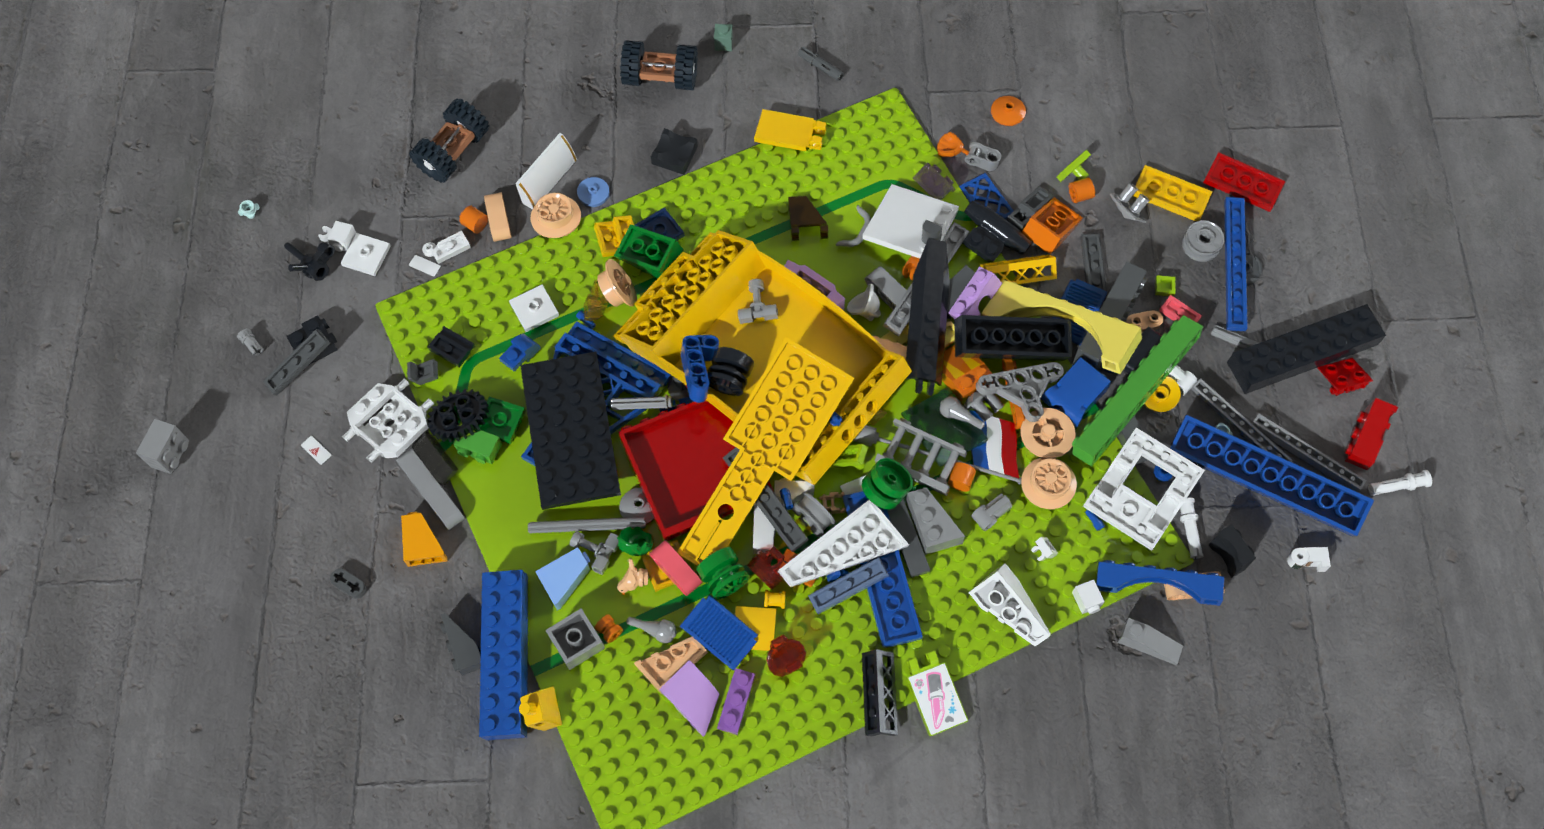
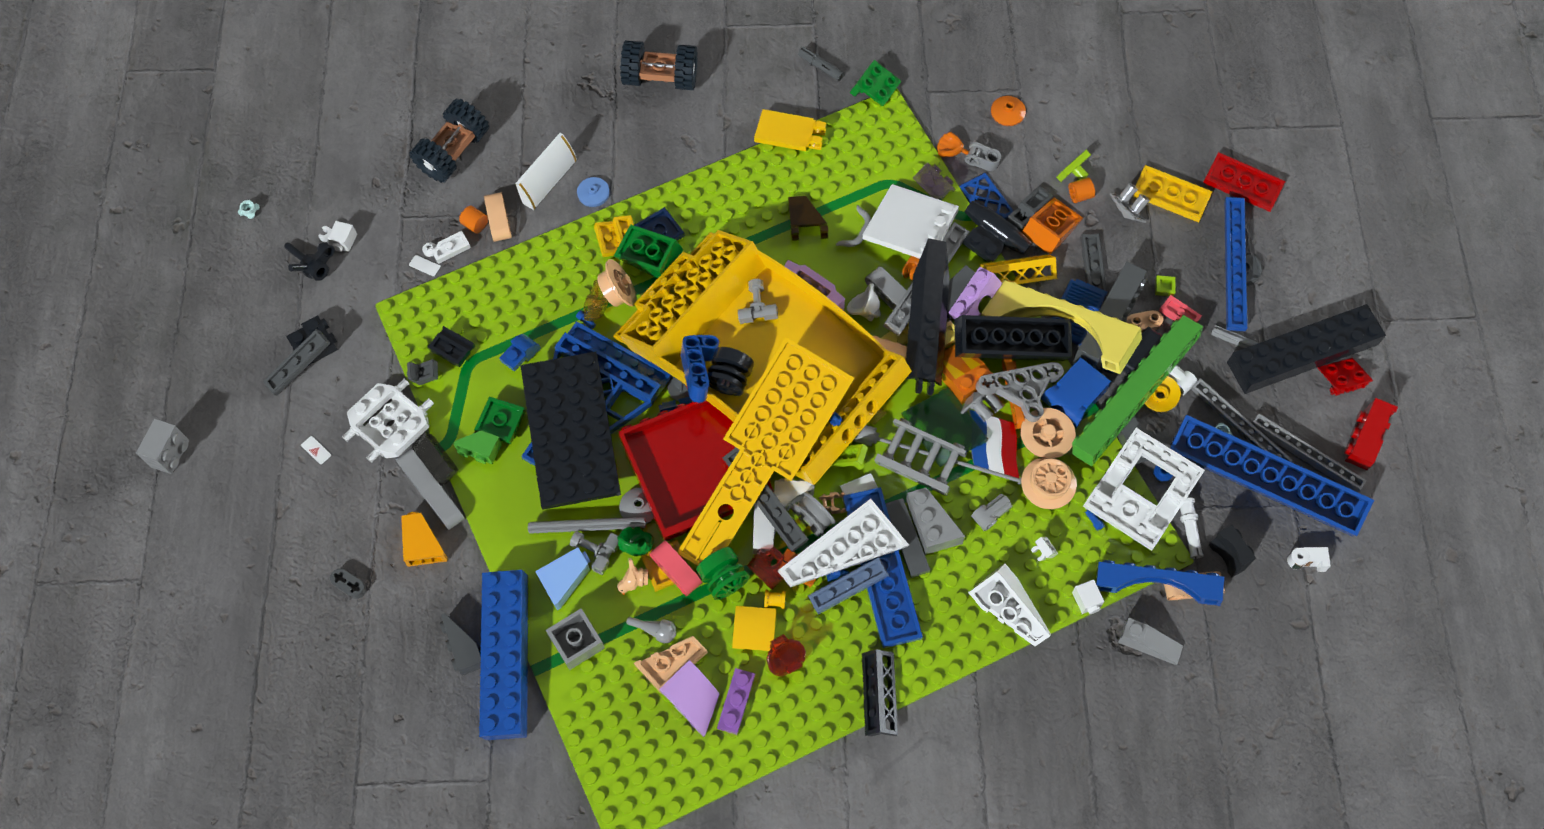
light grey pin [237,328,264,356] -> none
white plate [341,233,391,276] -> none
black gear [427,389,490,443] -> none
white plate [509,285,559,332] -> none
yellow torso [519,686,562,731] -> none
light nougat wheel [530,193,581,238] -> none
orange wheel [594,614,623,643] -> none
light grey axle [610,394,673,410] -> none
black brick [651,128,698,175] -> none
blue window [680,595,758,671] -> none
sand green brick [714,24,733,51] -> none
blue piece [779,488,794,510] -> none
green wheel [861,458,913,510] -> none
tile [906,650,968,737] -> none
dark grey brick [921,220,942,244] -> none
light grey piece [940,396,985,429] -> none
orange piece [948,462,976,492] -> none
light grey wheel [1182,220,1225,262] -> none
white pin [1368,470,1432,496] -> none
none -> green bracket [850,60,901,106]

